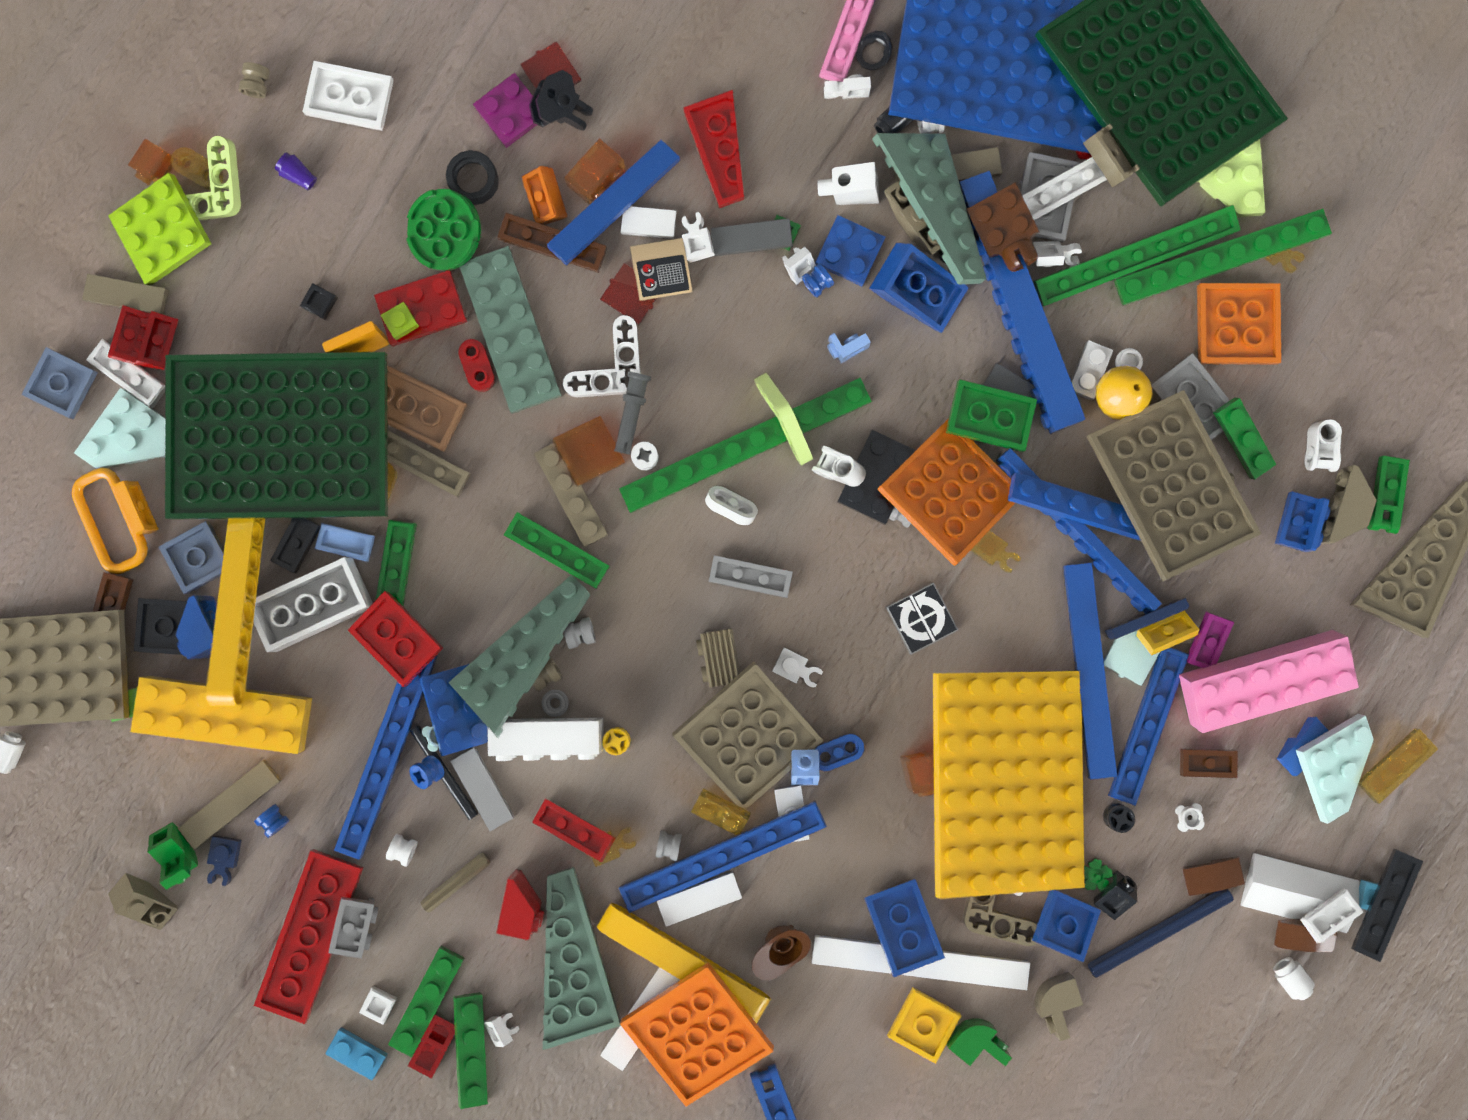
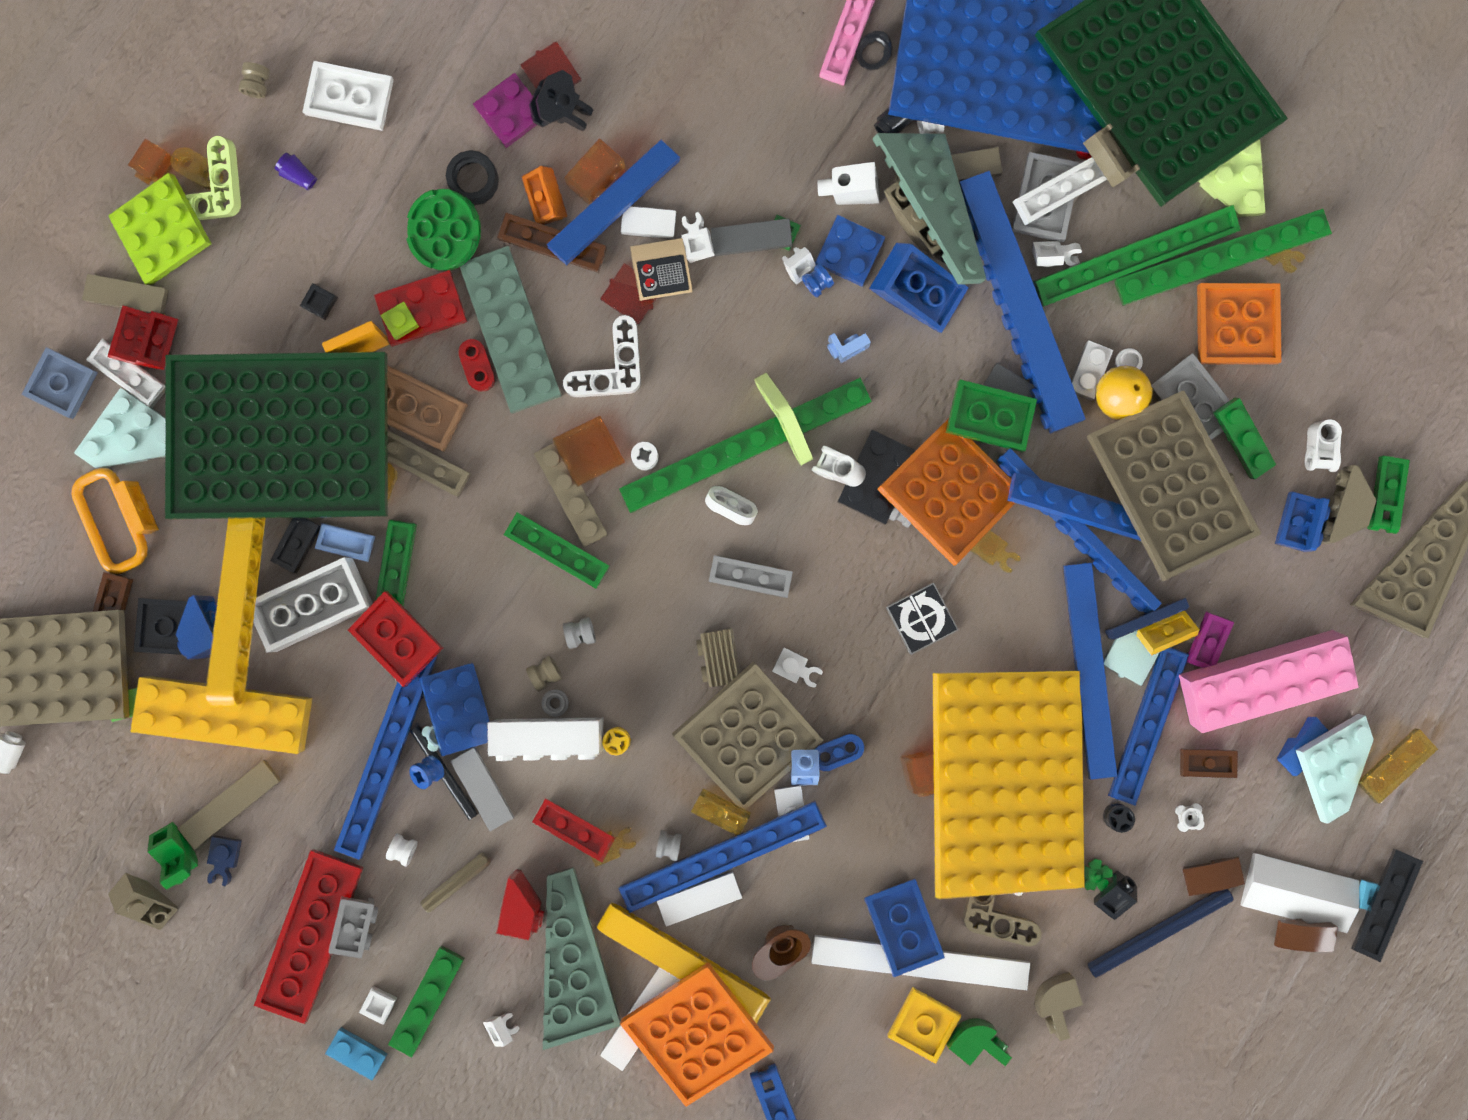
sand blue plate [159,521,224,594] -> none
blue wheel [254,804,290,838] -> none
red slope [408,1015,455,1079] -> none
sand green wing [448,575,590,738] -> none
green plate [453,992,488,1109] -> none
dark grey pin [614,371,651,455] -> none
red wing [683,90,744,209] -> none
white plate [824,74,871,99] -> none
reddish brown plate [966,183,1040,272] -> none
blue plate [1032,890,1101,962] -> none
white brick [1273,957,1315,1000] -> none
white plate [1300,889,1363,943] -> none

